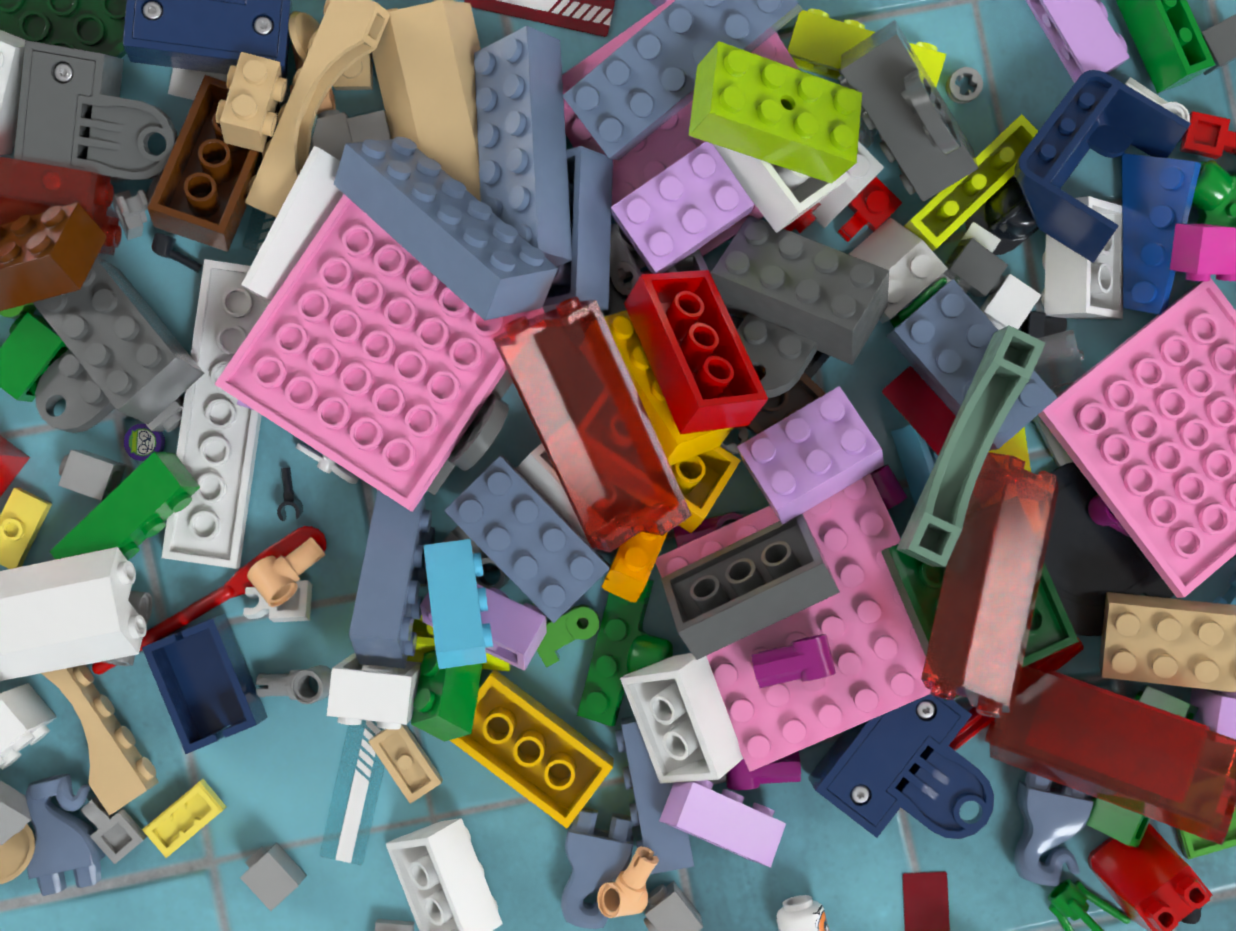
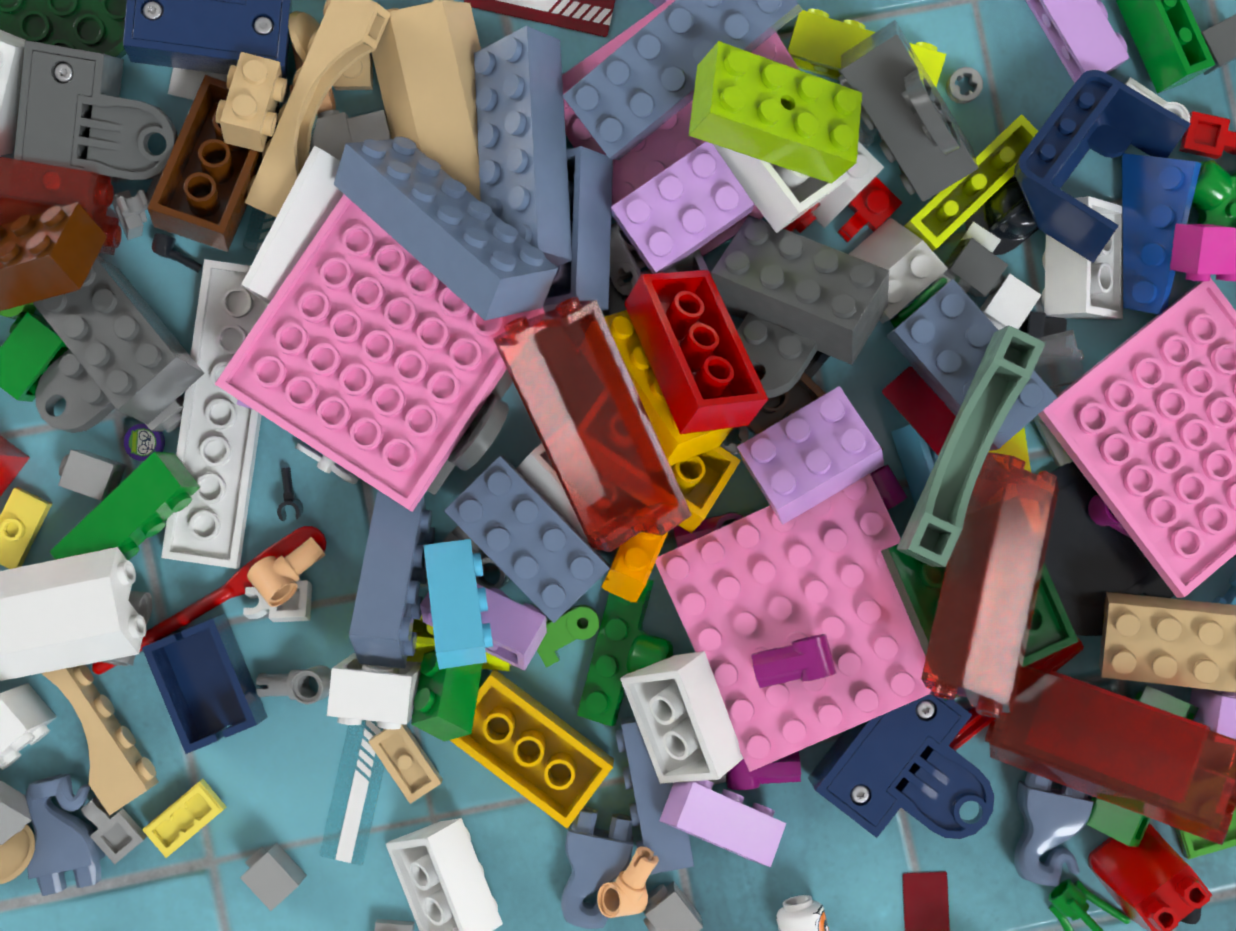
dark grey slope [661,514,840,660] -> none

